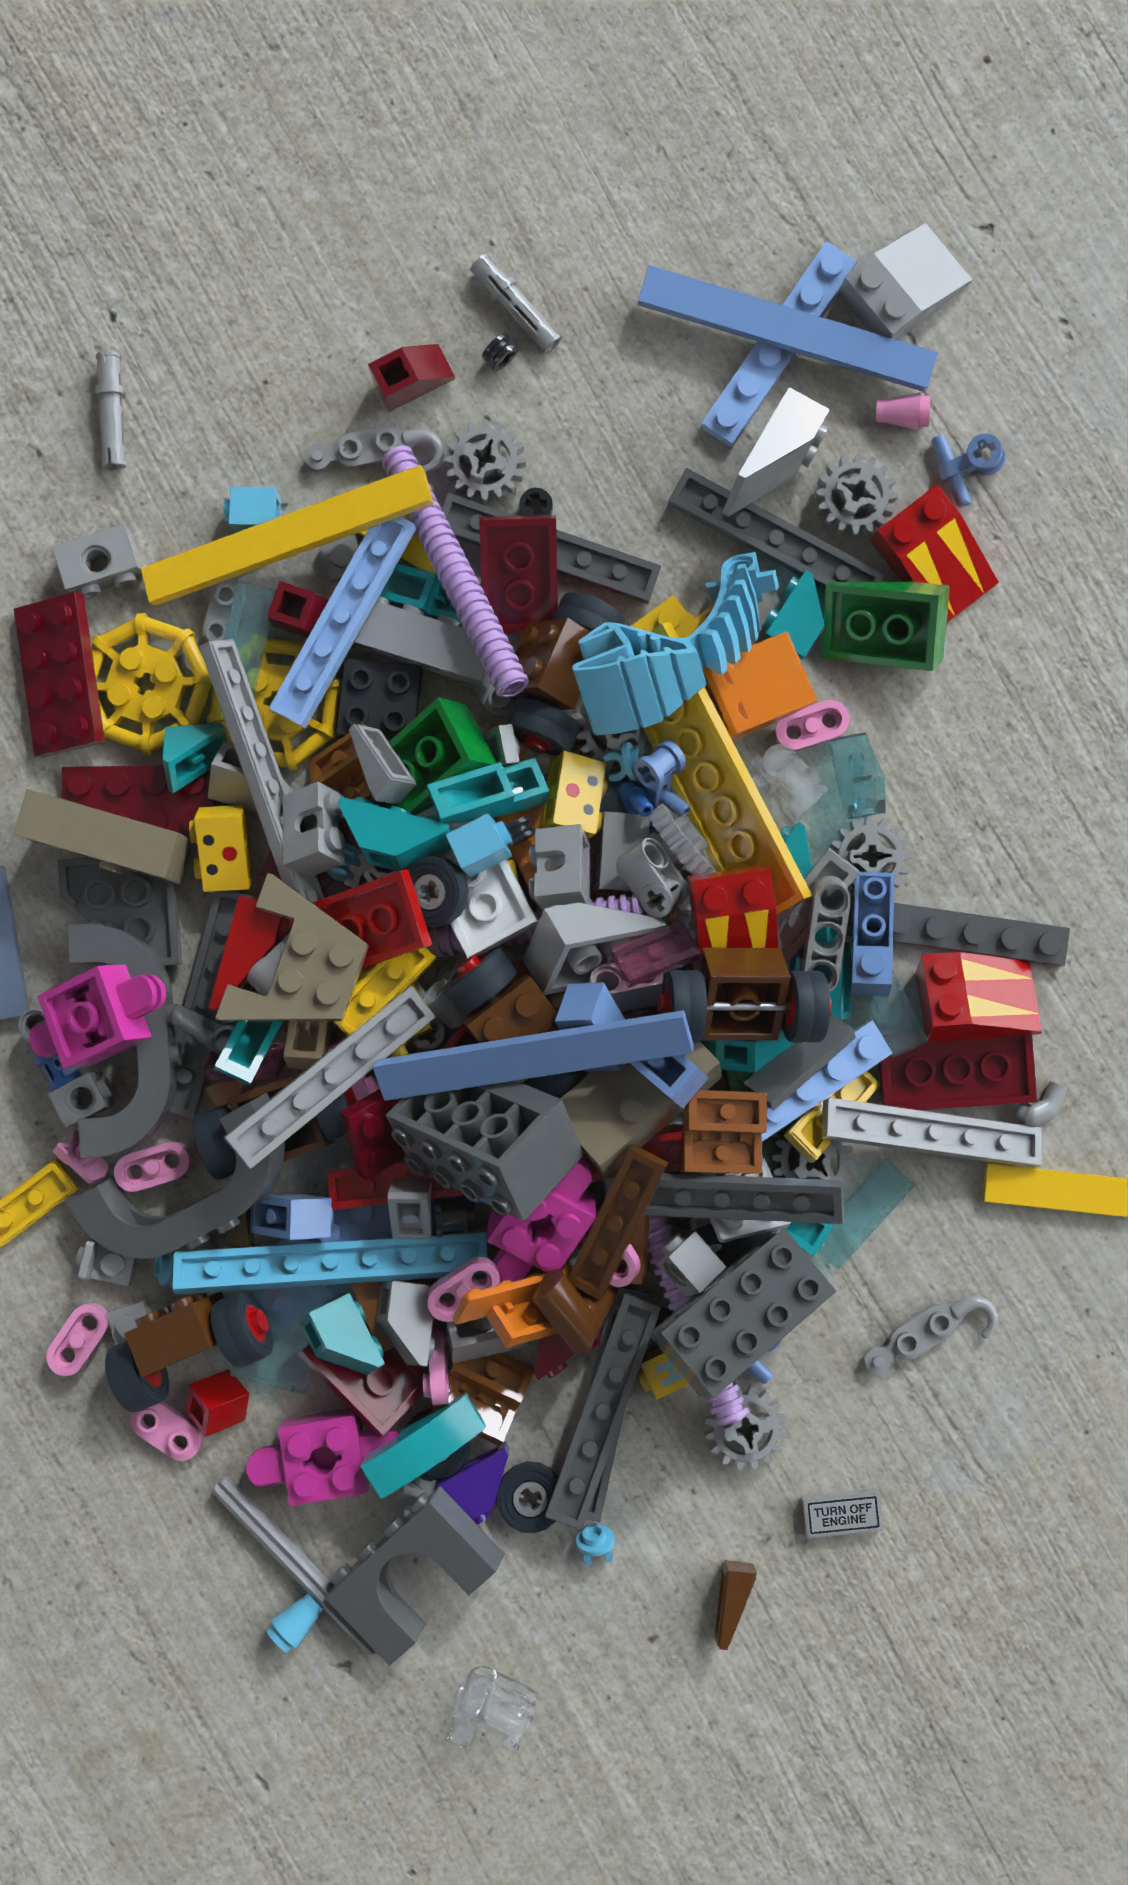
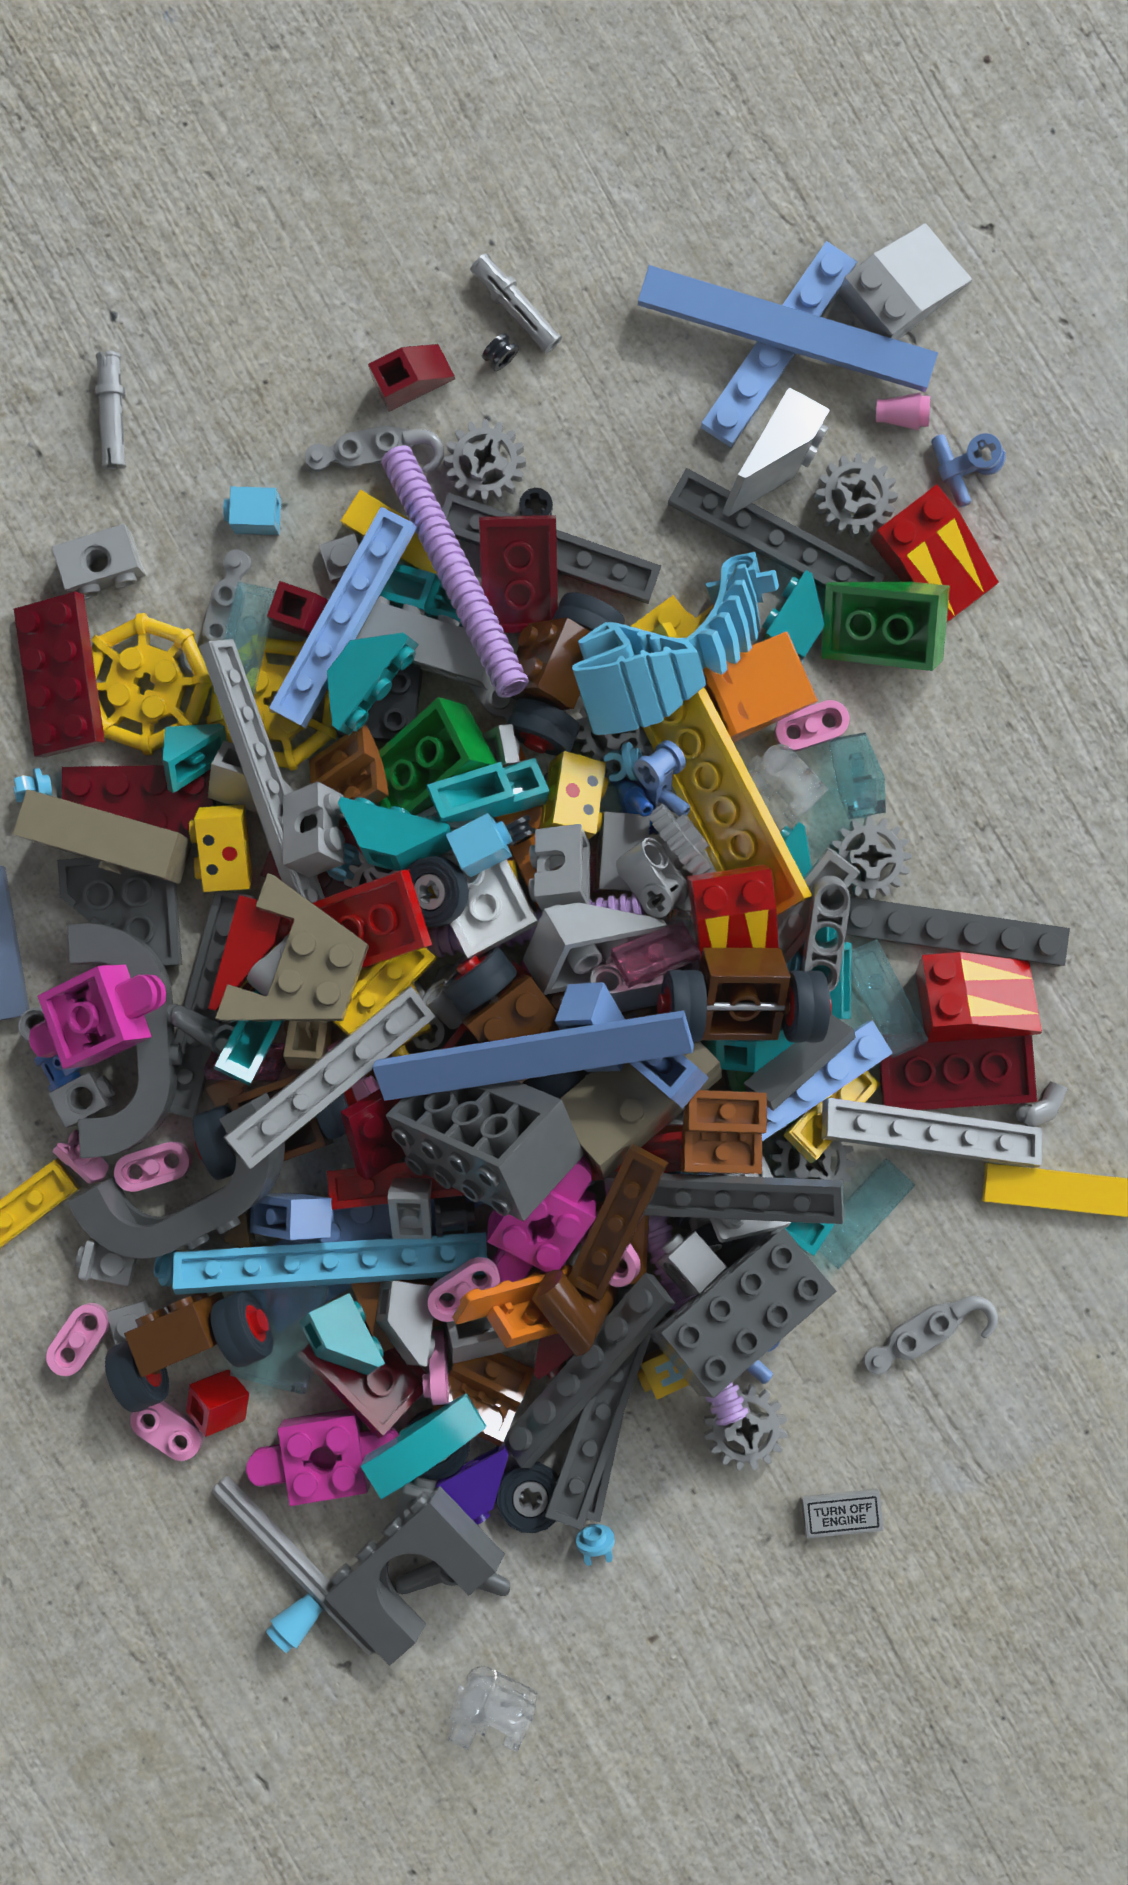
yellow tile [141,465,434,606] -> none
light grey slope [349,724,416,804] -> none
reddish brown slope [714,1560,757,1650] -> none
medium blue slope [850,872,895,996] -> none
none -> medium azure plate [13,768,52,802]
none -> teal slope [327,632,419,735]
none -> dark grey piece [395,1561,510,1596]
none -> dark grey plate [504,1273,675,1469]

